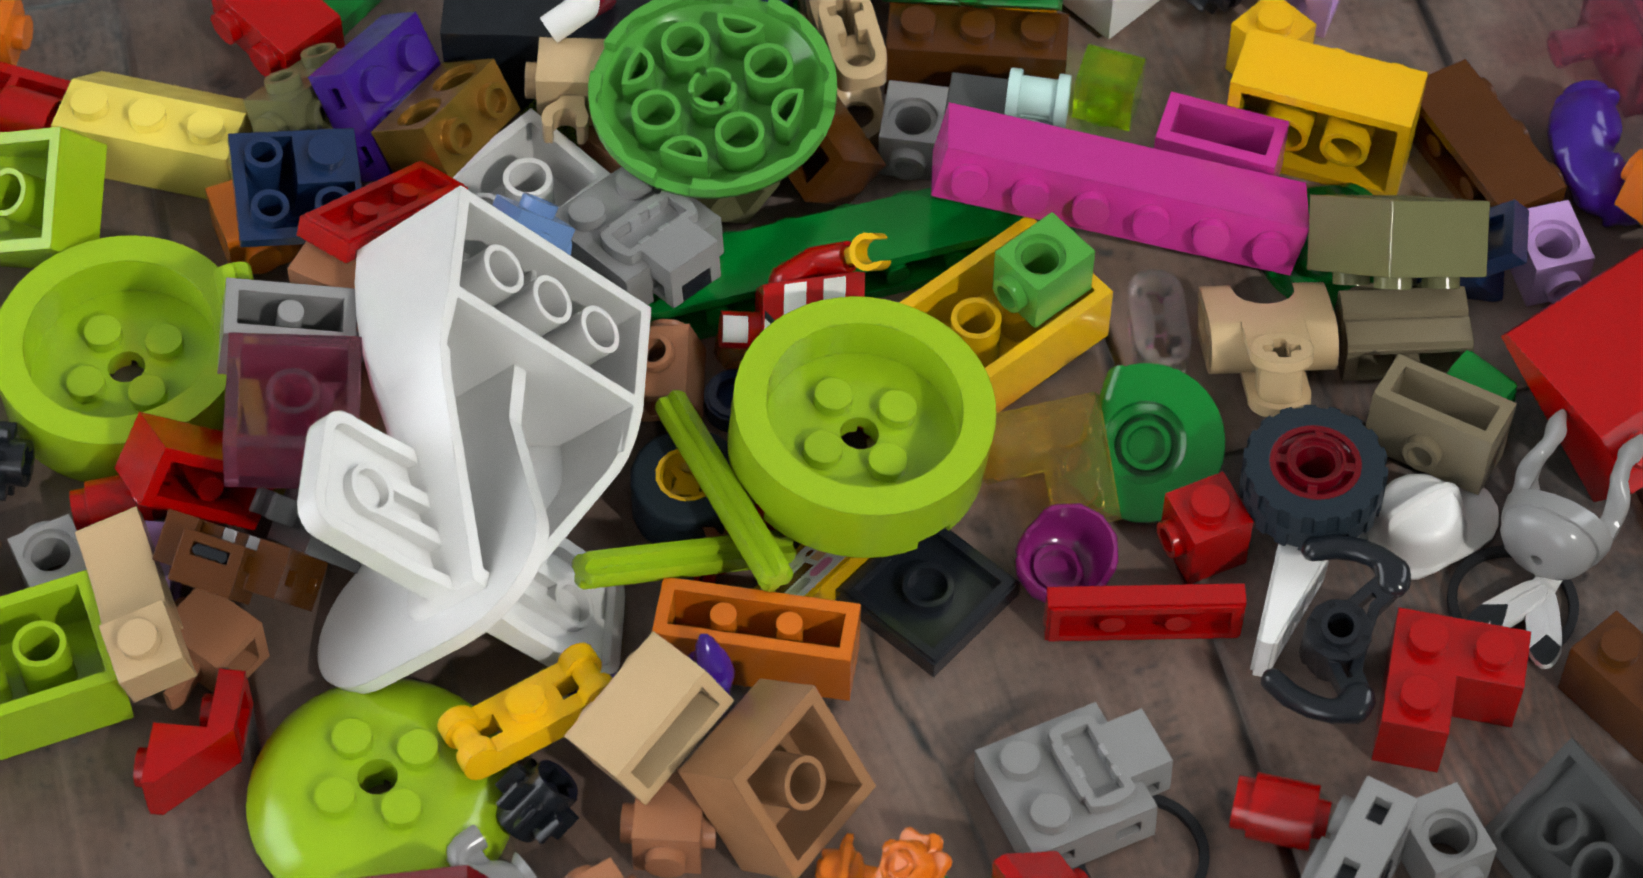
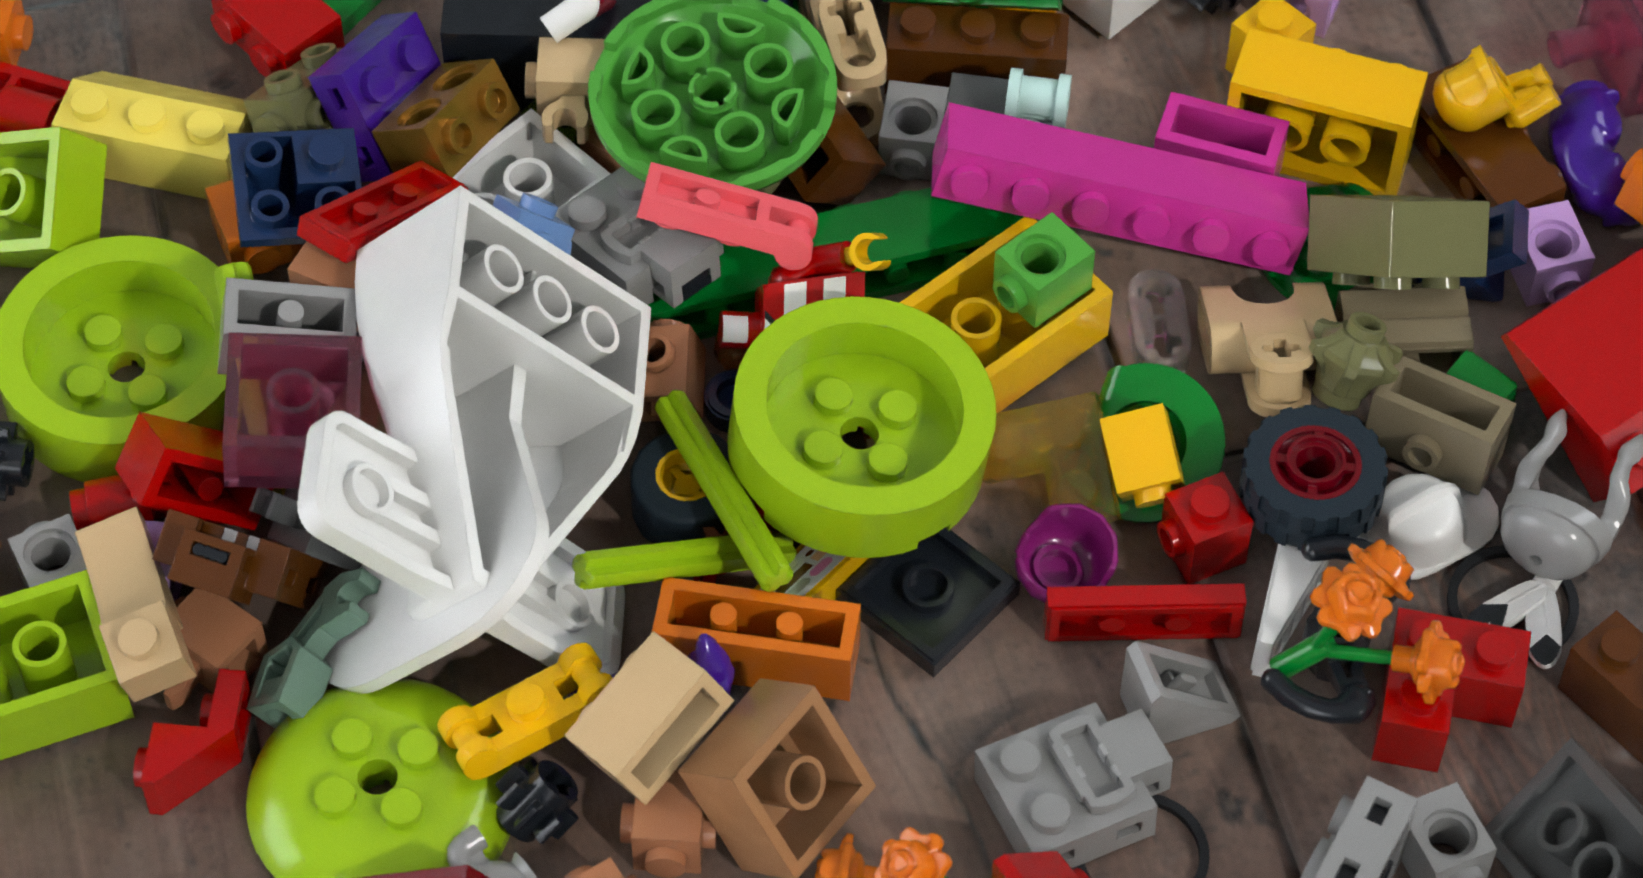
clear neon green plate [1072,44,1146,131] -> none
red brick [1229,772,1332,852] -> none
none -> sand green piece [246,567,381,729]
none -> coral plate [637,162,818,270]
none -> yellow brick [1099,403,1186,508]
none -> light grey slope [1120,640,1241,744]
none -> orange plant [1269,539,1465,705]
none -> olive rock [1309,312,1403,411]
none -> yellow piece [1432,44,1562,132]

